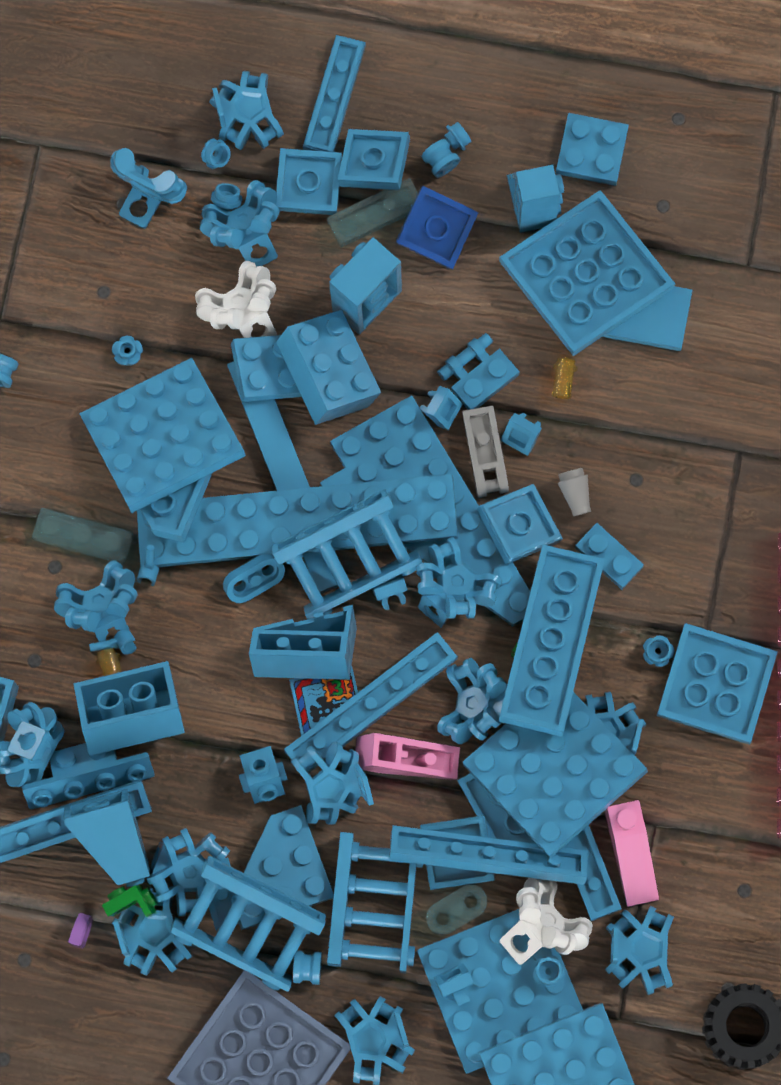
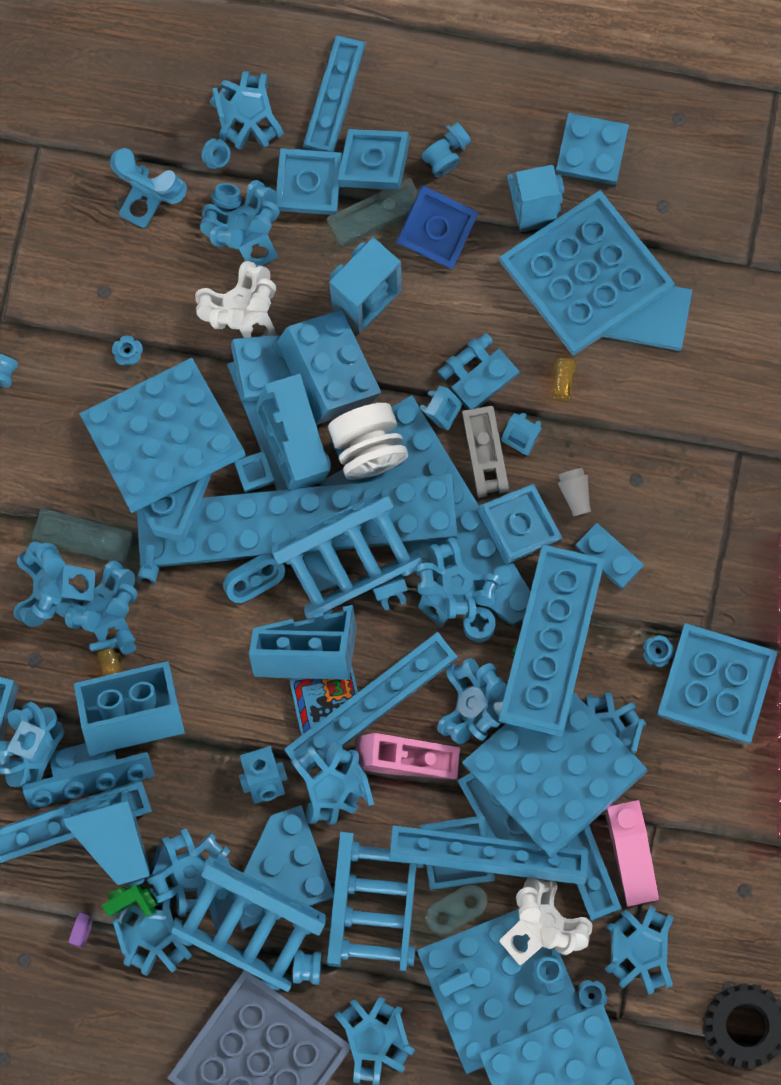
none -> dark azure piece [13,542,95,627]
none -> dark azure tile [234,451,275,494]
none -> dark azure wedge [255,373,331,492]
none -> white wheel [328,403,408,480]
none -> dark azure wheel [463,607,495,643]
none -> dark azure plate [576,980,608,1010]

